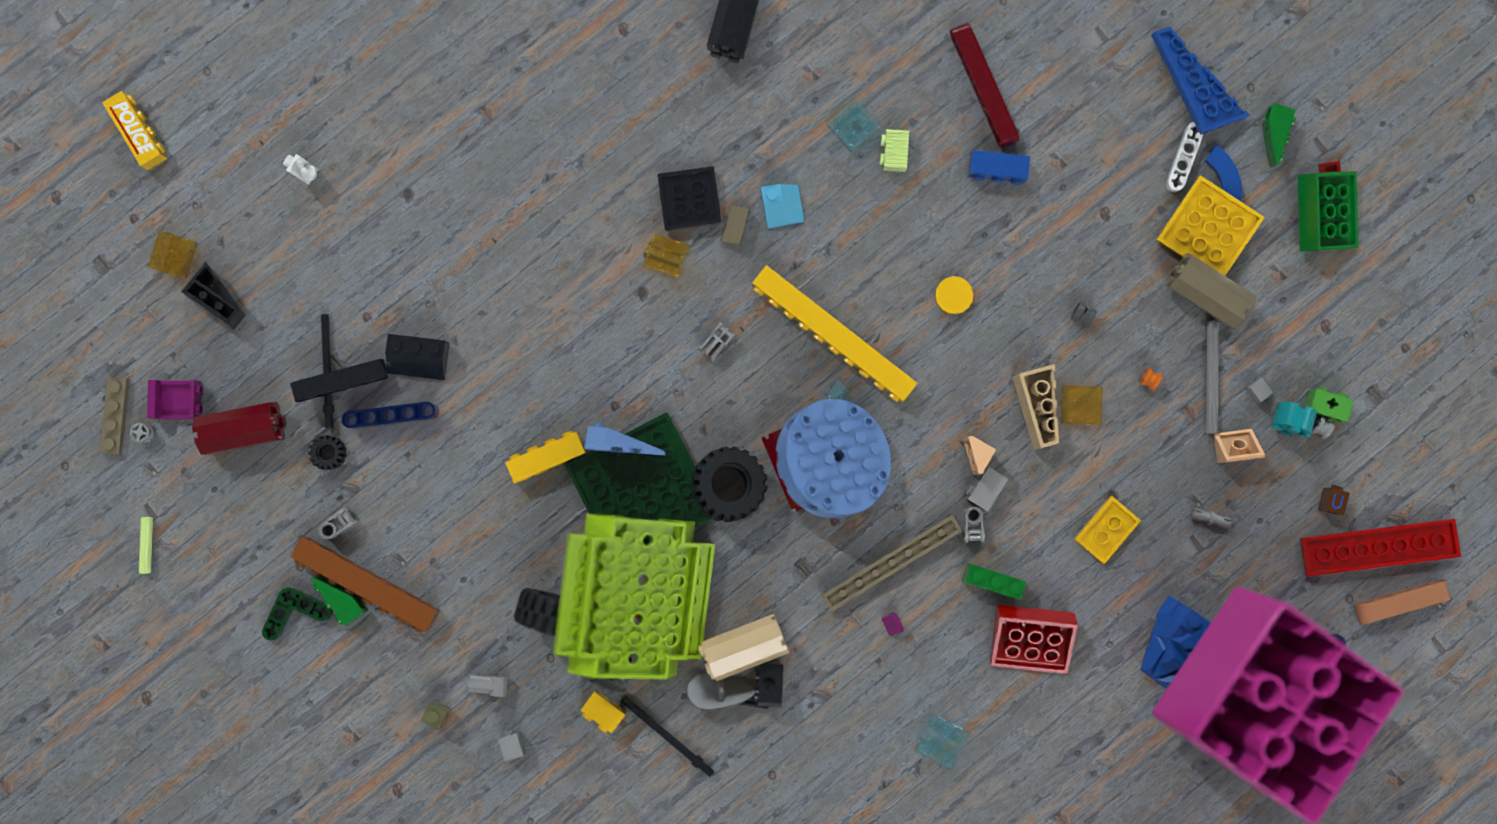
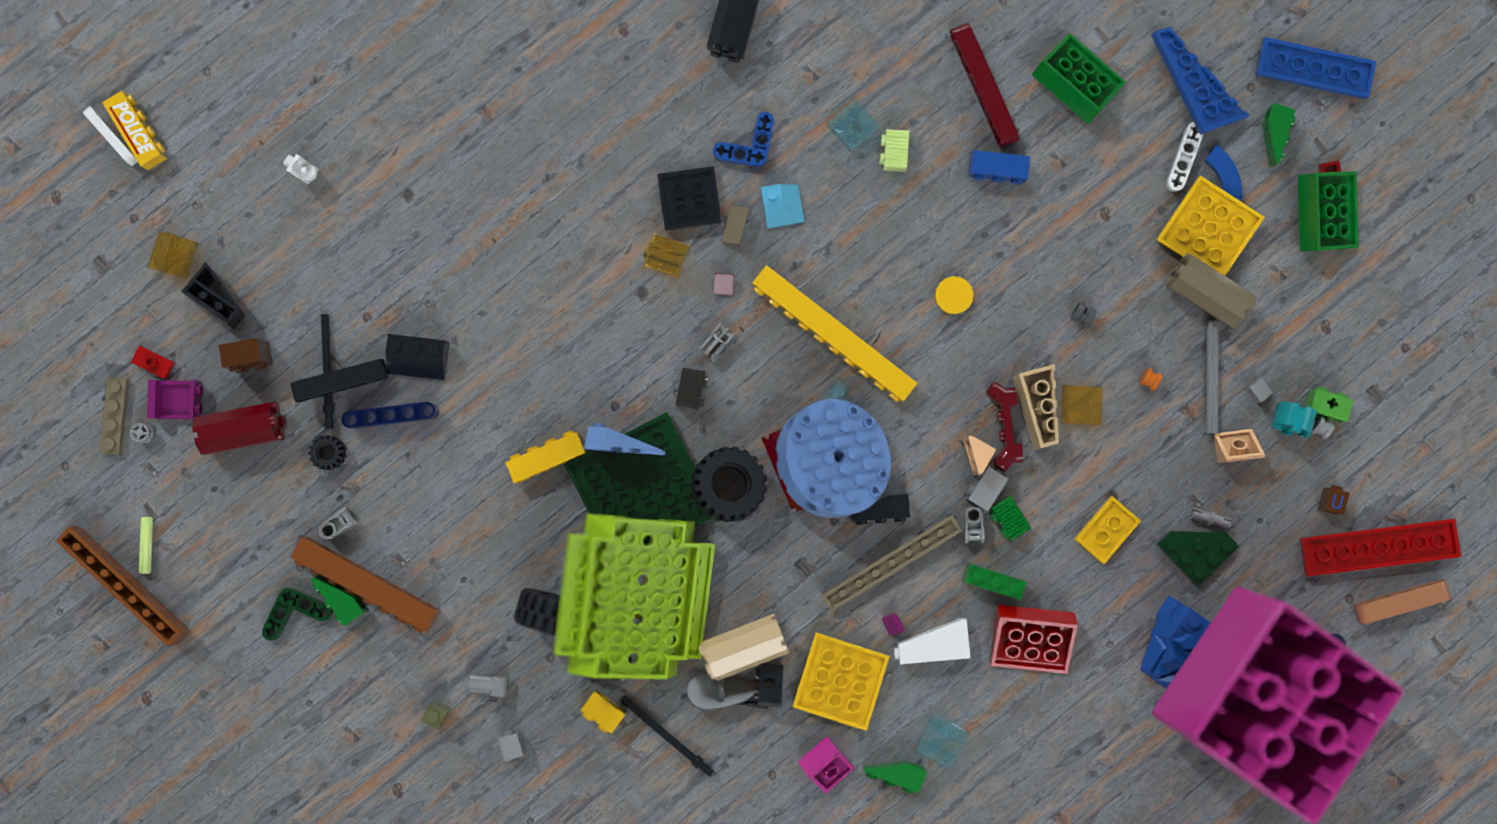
none -> dark orange brick [56,526,190,647]
none -> white beam [83,106,137,166]
none -> red plate [131,345,175,379]
none -> reddish brown brick [219,338,273,374]
none -> clear smoke brick [675,368,709,411]
none -> blue beam [713,112,774,167]
none -> slope [713,273,734,296]
none -> yellow plate [792,632,890,731]
none -> dark pink slope [798,737,855,793]
none -> black slope [851,494,910,525]
none -> green slope [862,761,927,794]
none -> white slope [894,618,970,664]
none -> dark red plate [986,382,1023,471]
none -> green brick [989,496,1032,541]
none -> green slope [1031,33,1126,124]
none -> dark green plate [1156,531,1240,586]
none -> blue plate [1255,37,1376,99]

